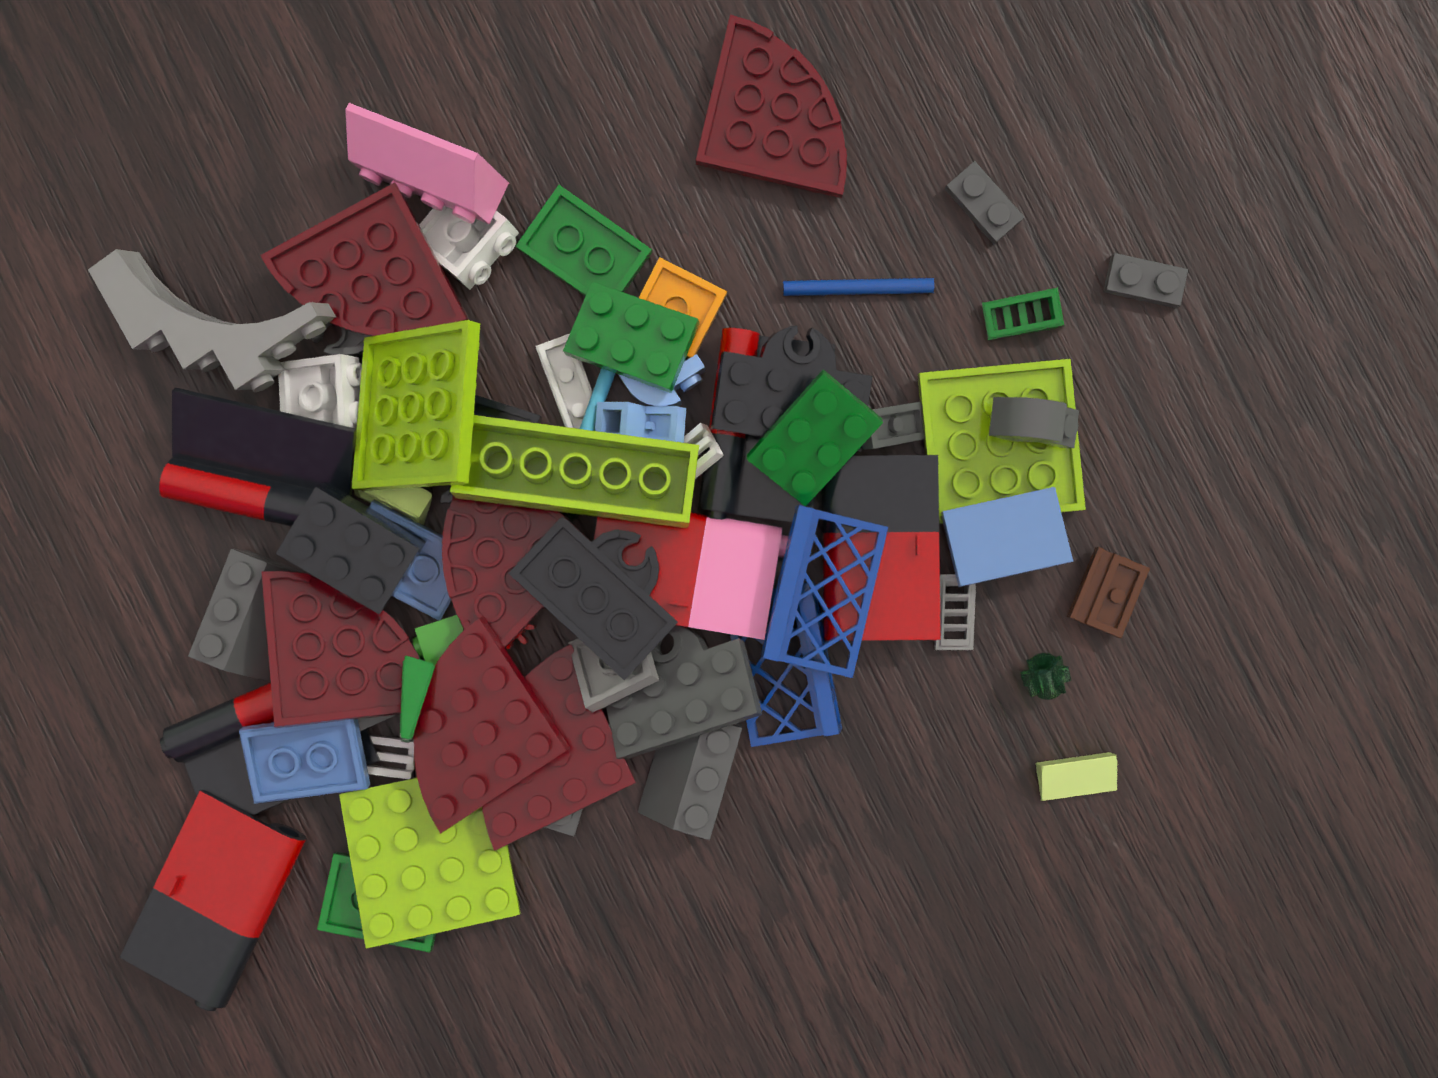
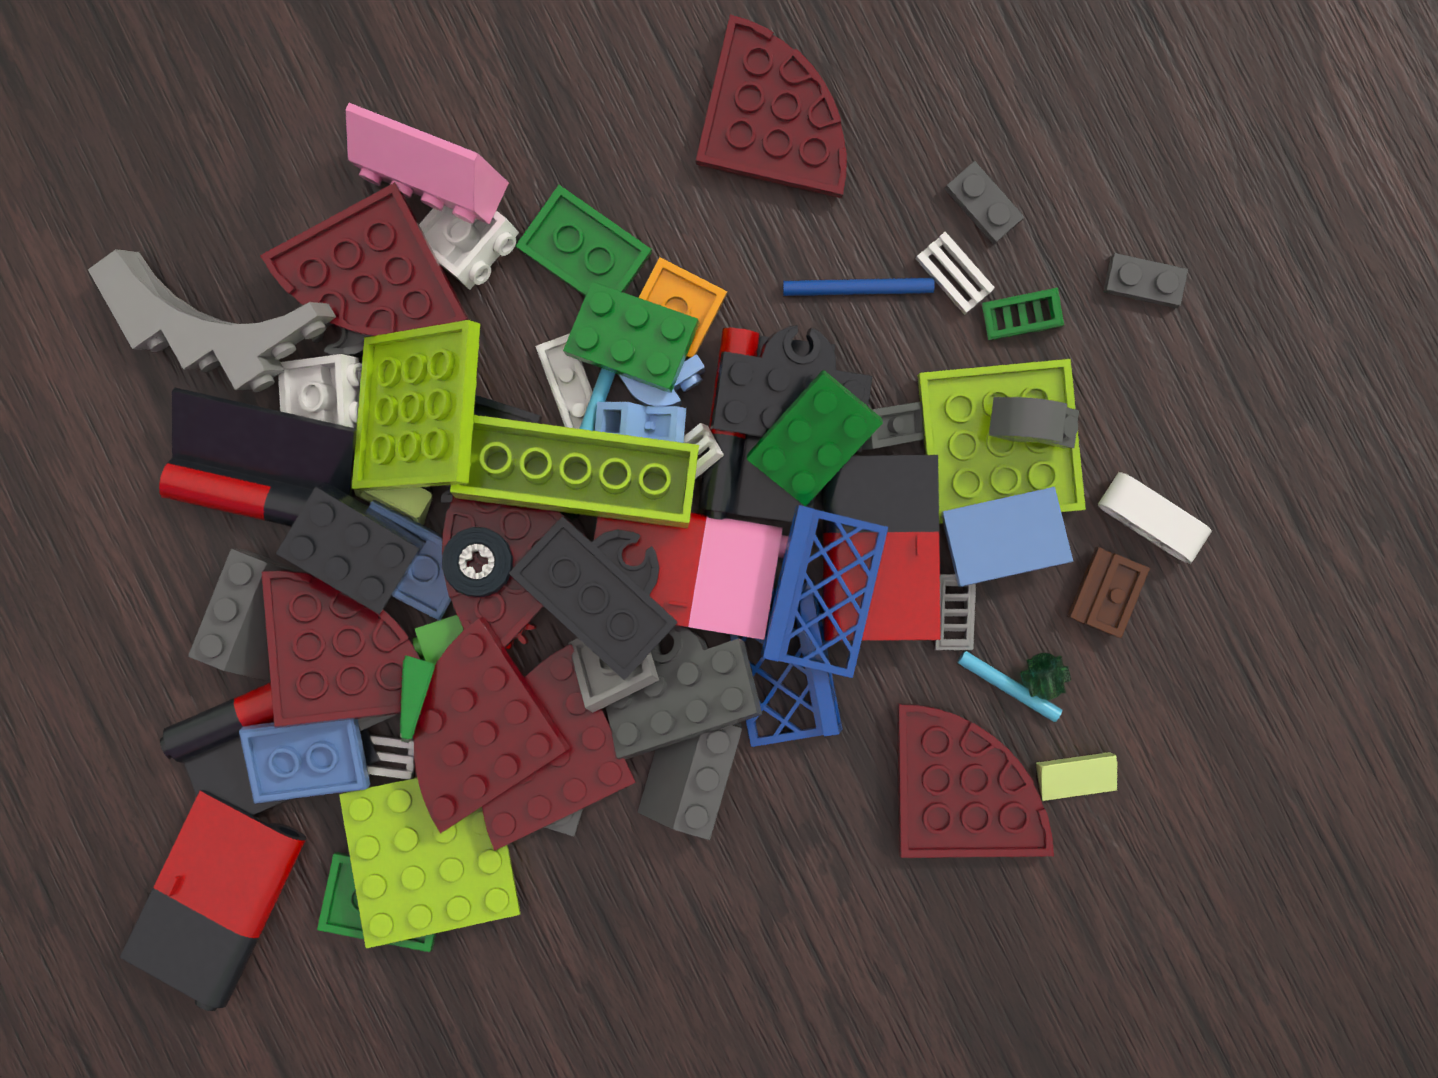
none -> black bush [442,527,513,597]
none -> dark red plate [897,703,1054,858]
none -> white tile [915,232,995,315]
none -> medium azure bar [957,650,1062,722]
none -> white beam [1098,472,1212,564]

